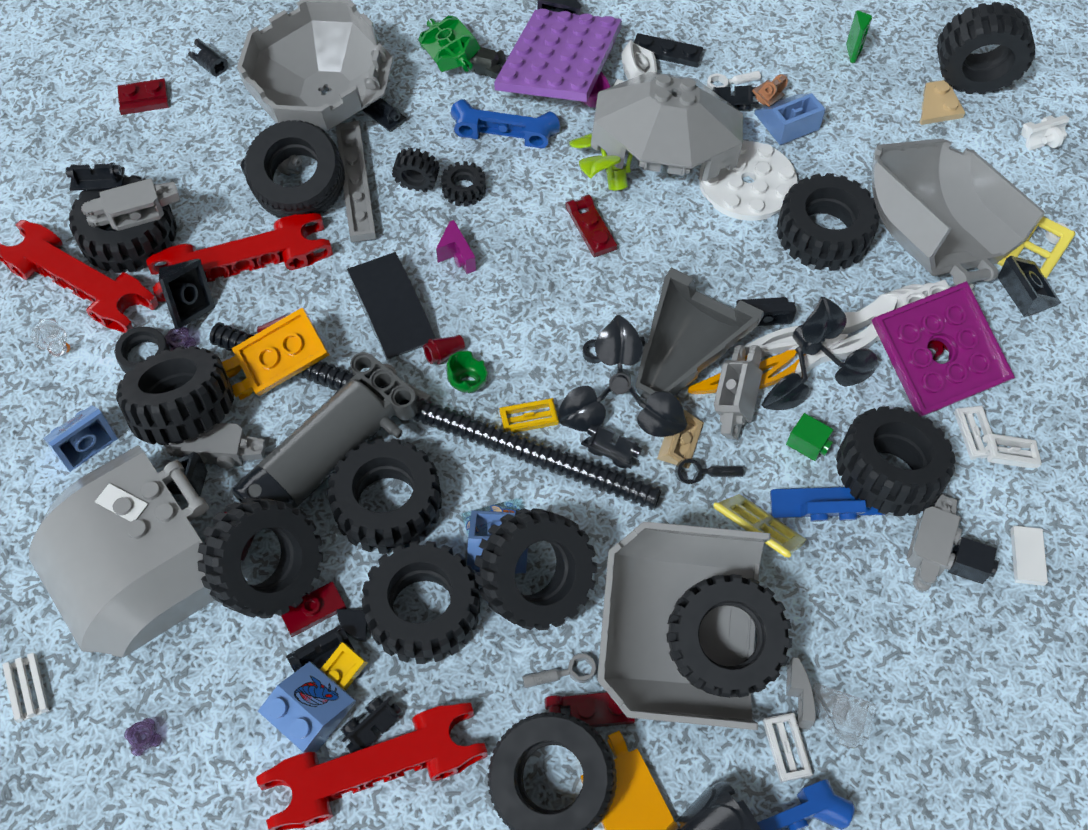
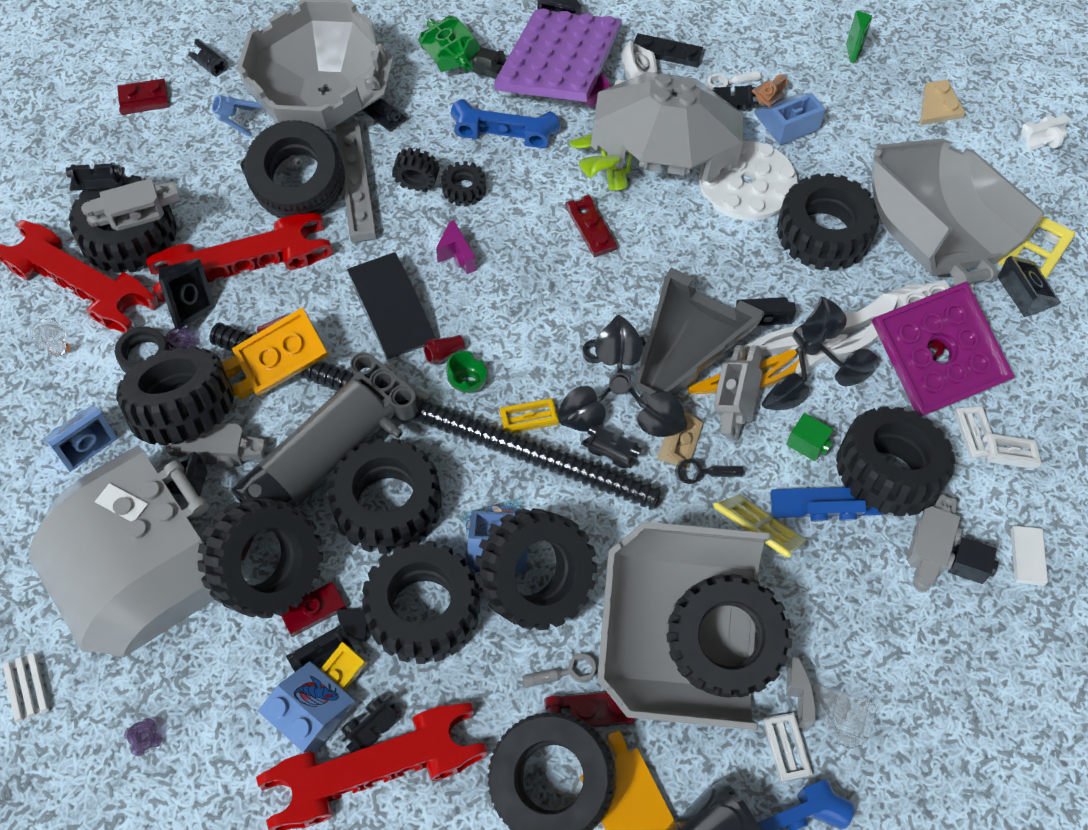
black tyre [937,2,1036,94] -> none
none -> medium blue plant [212,94,263,136]

